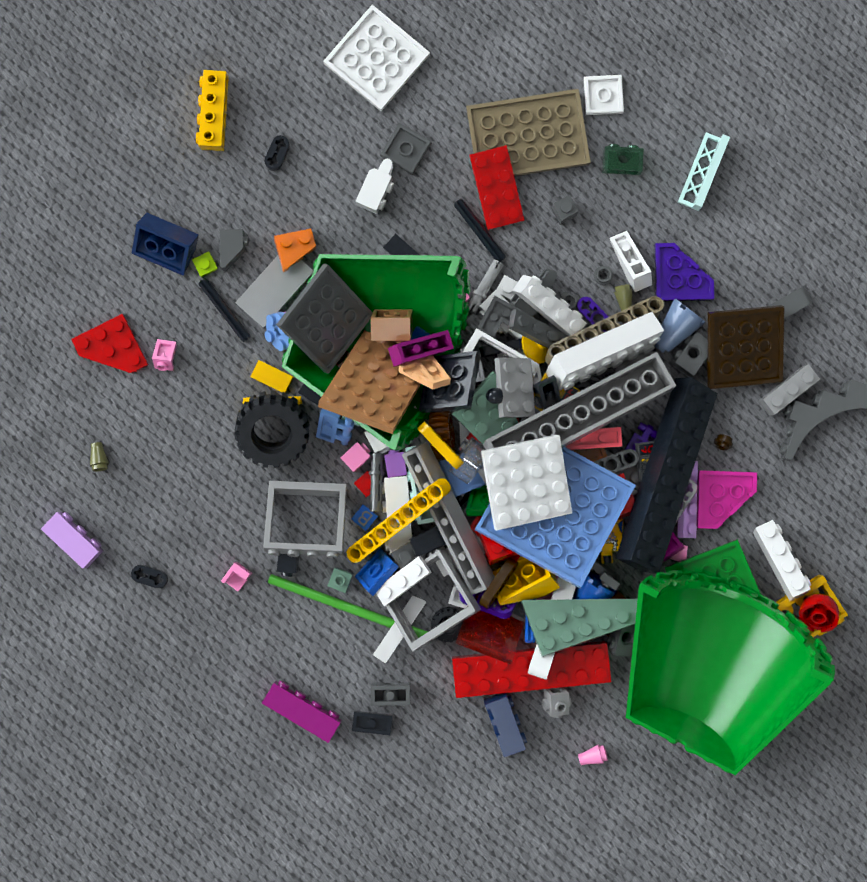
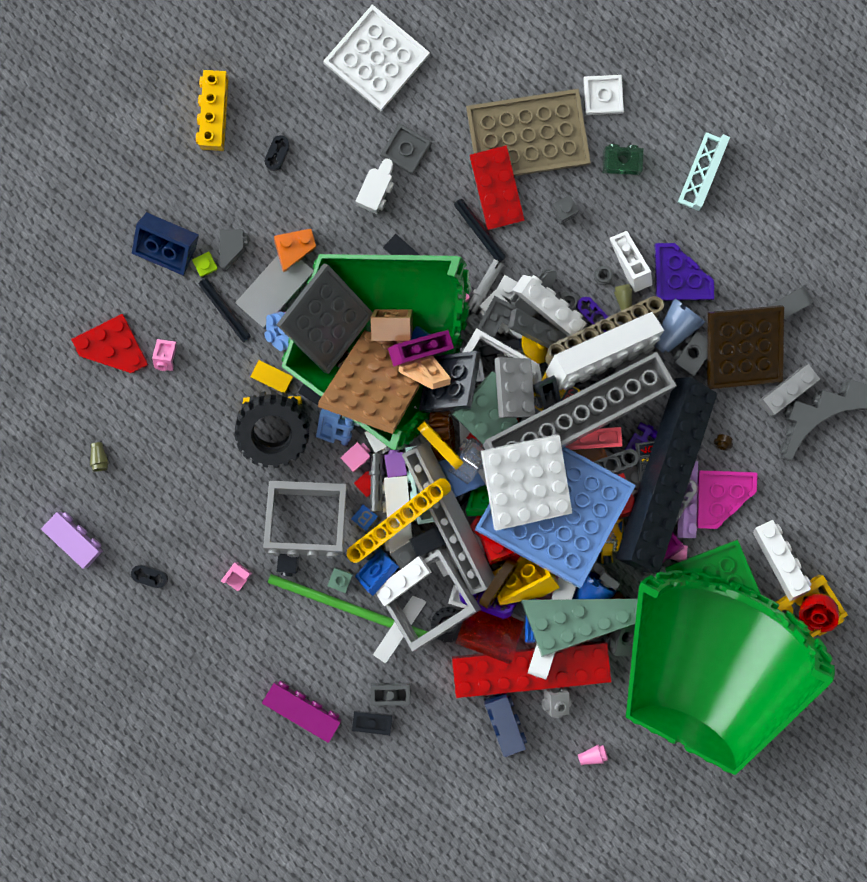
black hinge [486,388,503,404] -> none

